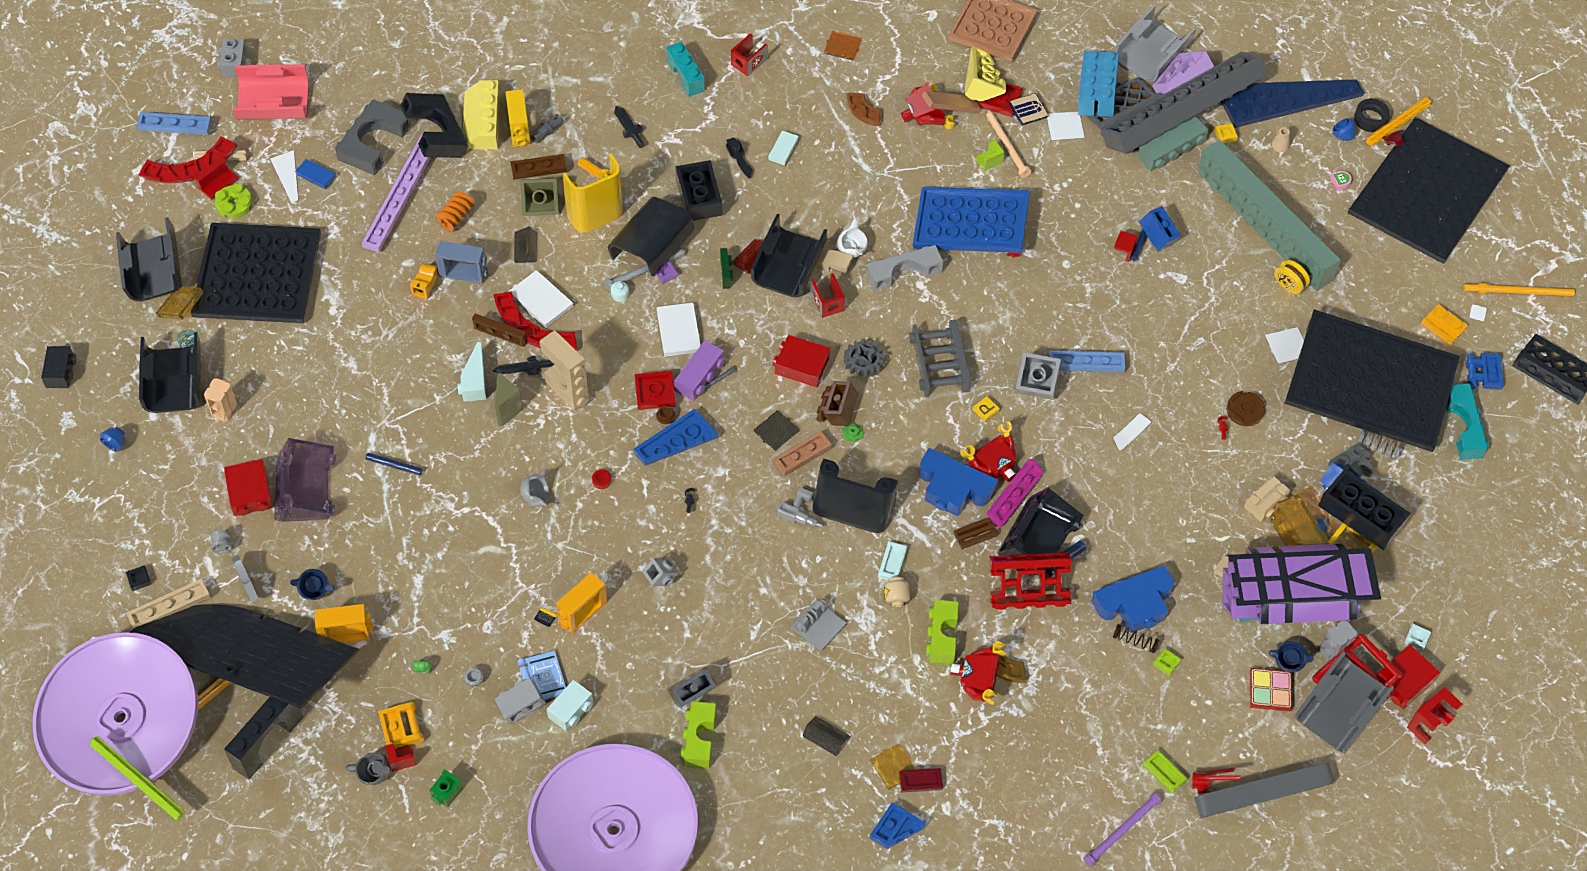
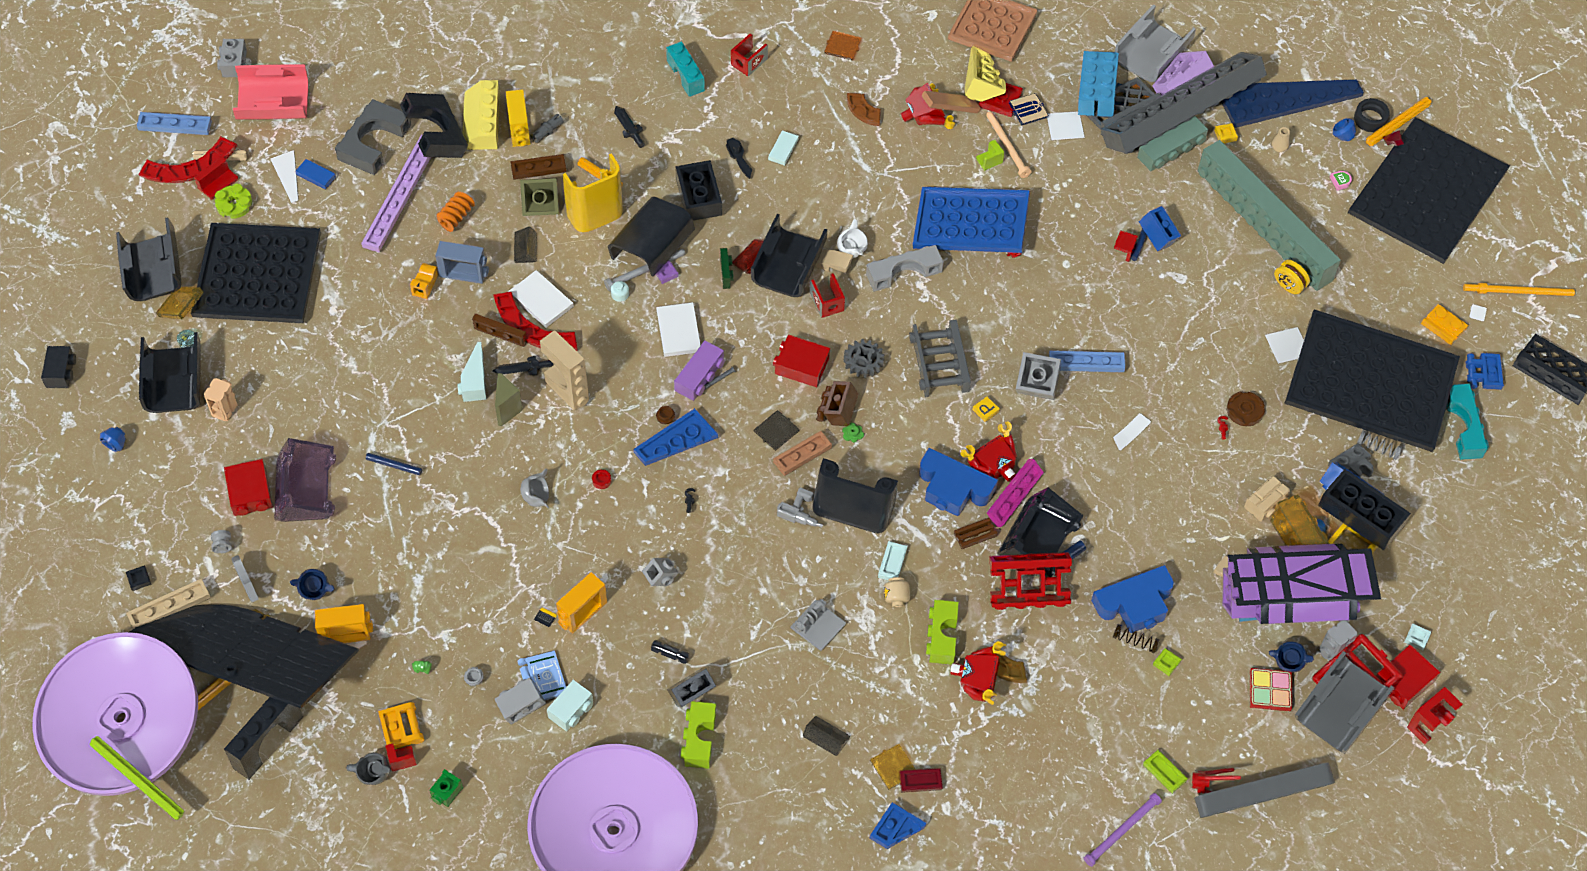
red plate [634,371,676,410] -> none
none -> black axle [651,640,690,664]

